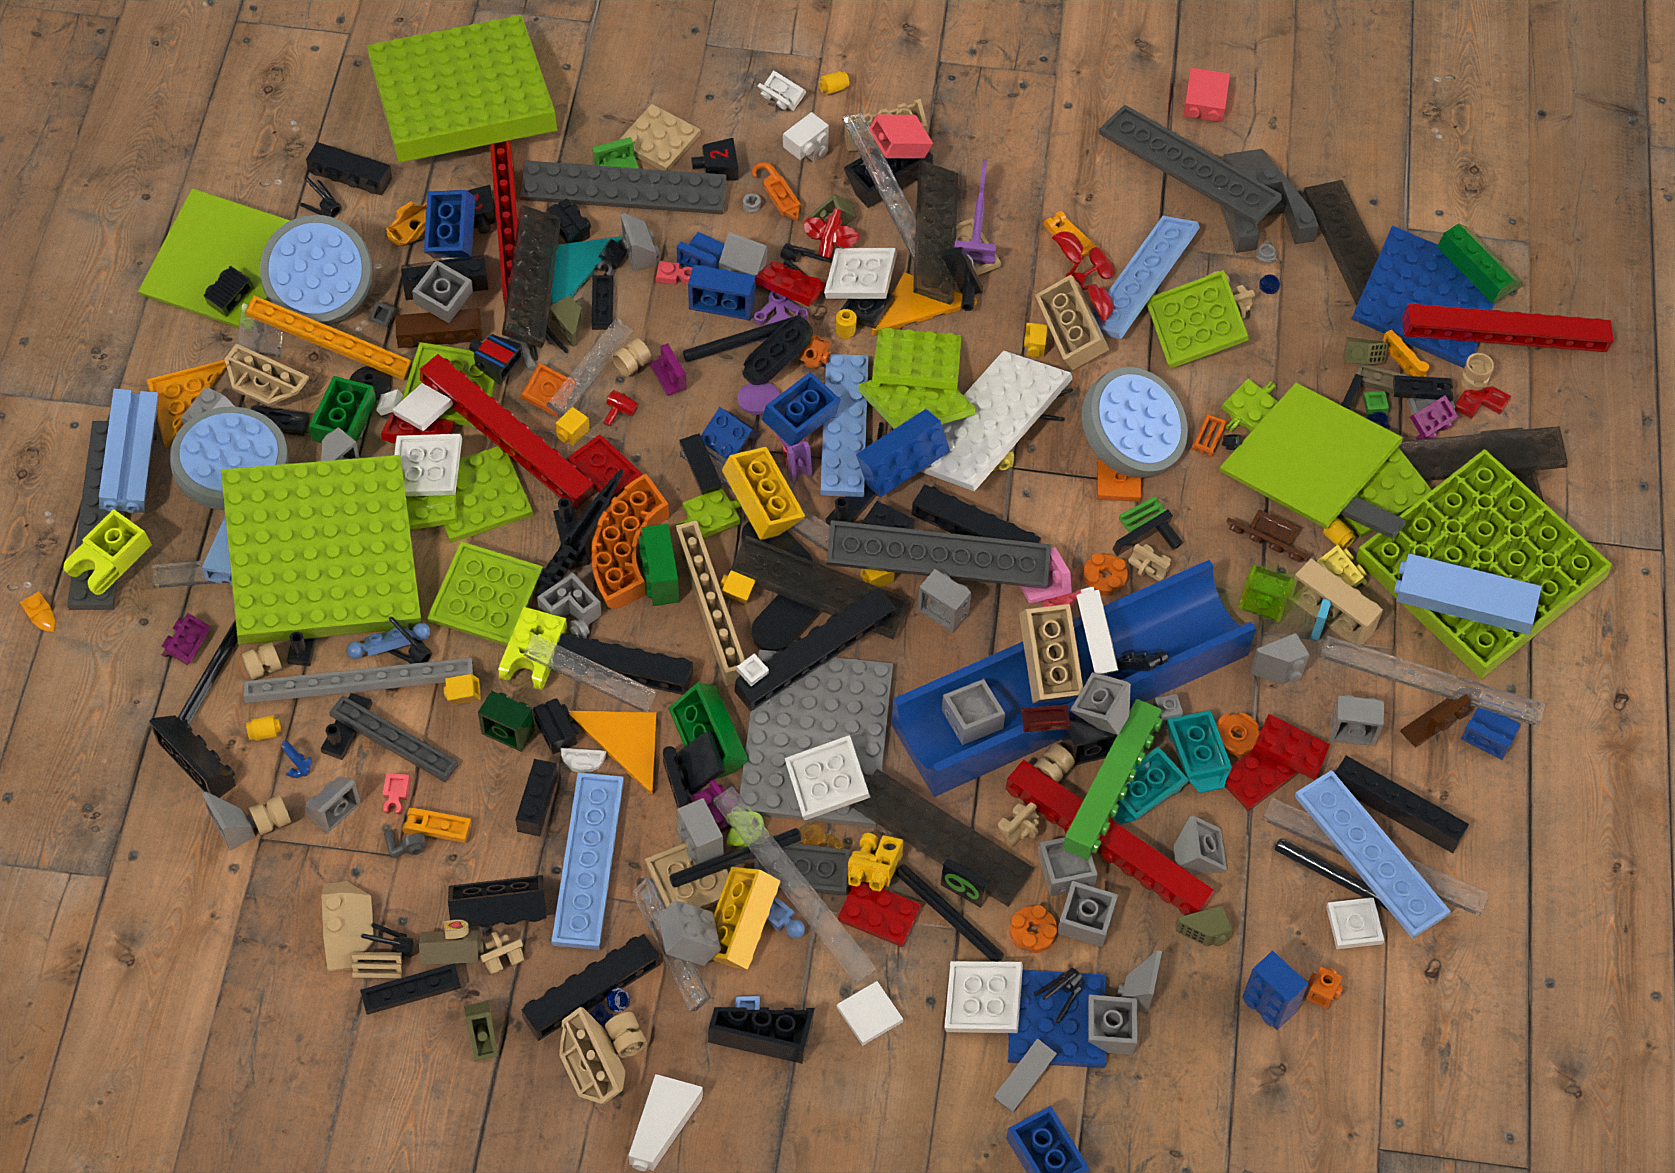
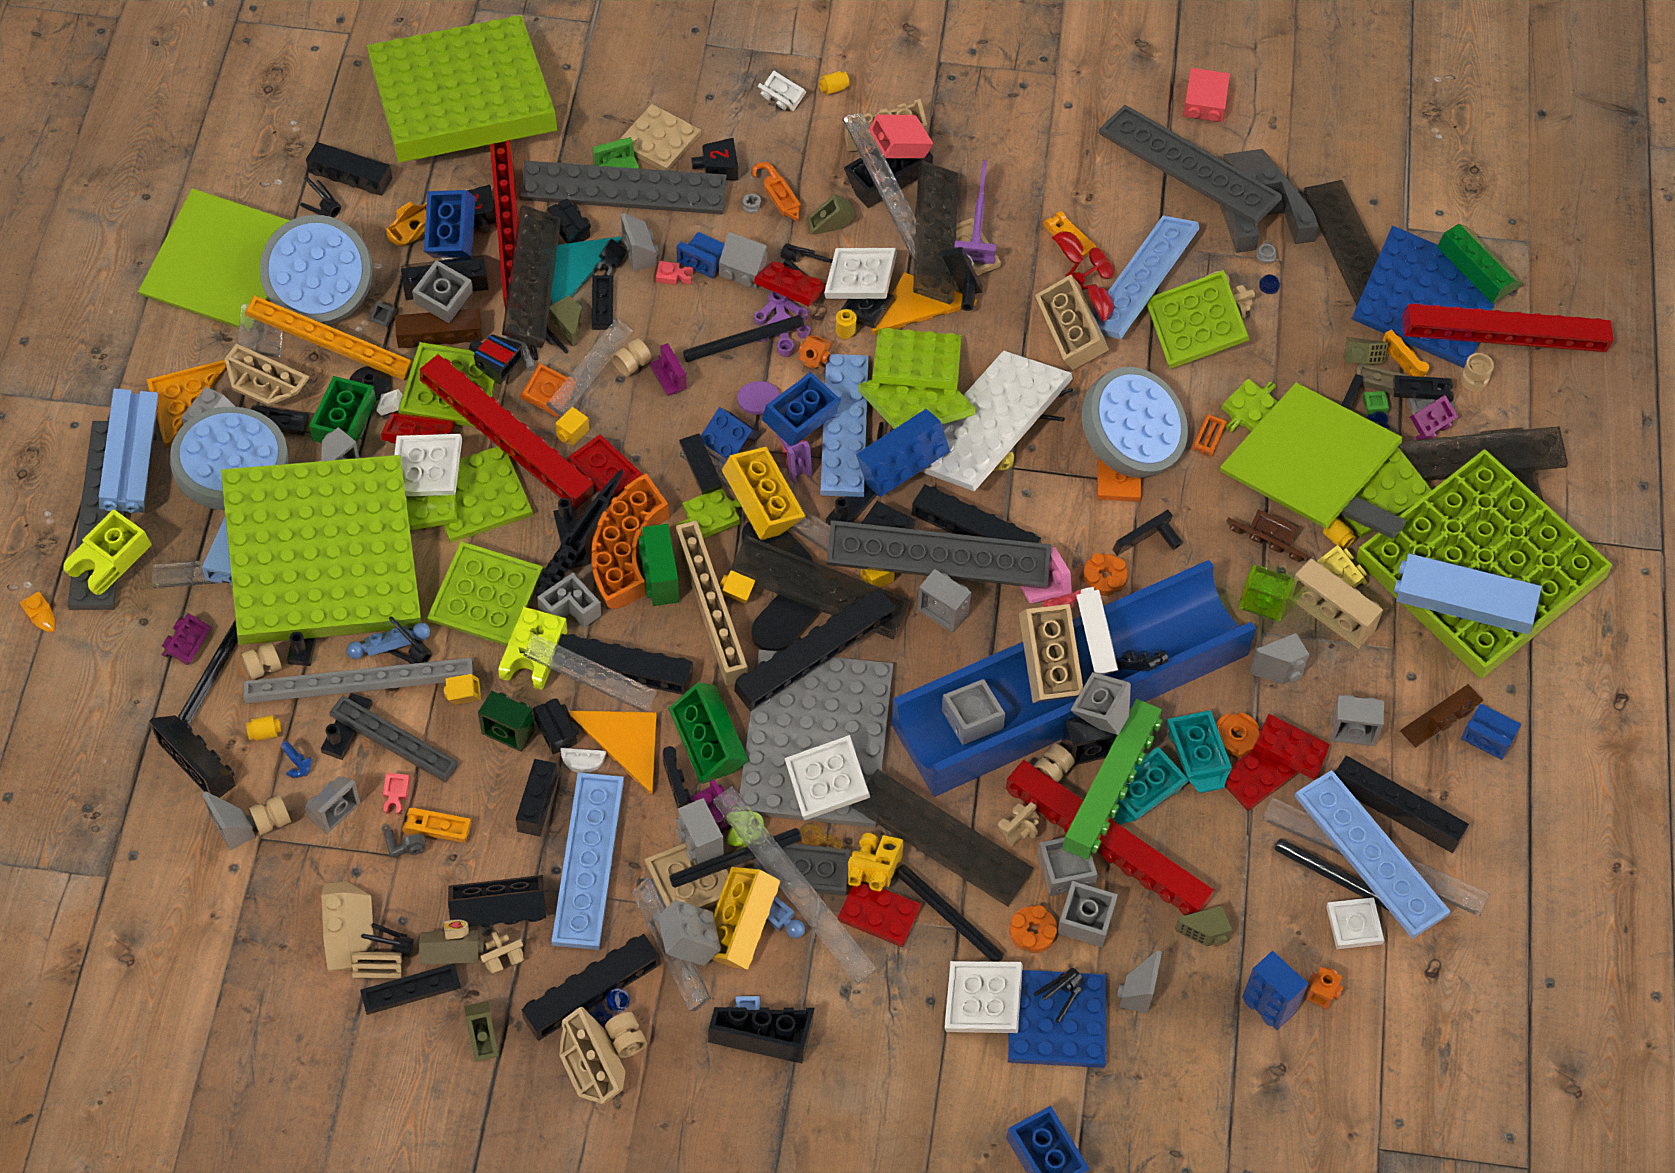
black brick [204,266,254,317] -> none
white tile [392,383,453,431] -> none
light grey plate [569,619,589,639] -> none
red piece [603,390,639,427] -> none
white slope [628,1074,703,1171] -> none
black tile [676,731,725,794] -> none
blue brick [688,265,755,321] -> none
white plate [736,654,769,686] -> none
black tile [742,318,813,385] -> none
white brick [783,112,829,162] -> none
red plant [804,208,860,259] -> none
white tile [836,981,903,1046] -> none
black tile [940,858,988,908] -> none
light grey tile [993,1039,1057,1113] -> none
clear red tile [1021,705,1070,732] -> none
yellow brick [1024,323,1047,357] -> none
light grey slope [1088,995,1137,1055] -> none
bright green tile [1119,496,1166,533] -> none
tan hips [1128,544,1171,581] -> none
light grey brick [1153,694,1183,730] -> none
light grey slope [1174,816,1227,874] -> none
black plate [1222,434,1243,450] -> none
medium azure tile [1310,598,1331,641] -> none
clear plate [1320,635,1546,727] -> none
red tile [1455,386,1511,419] -> none

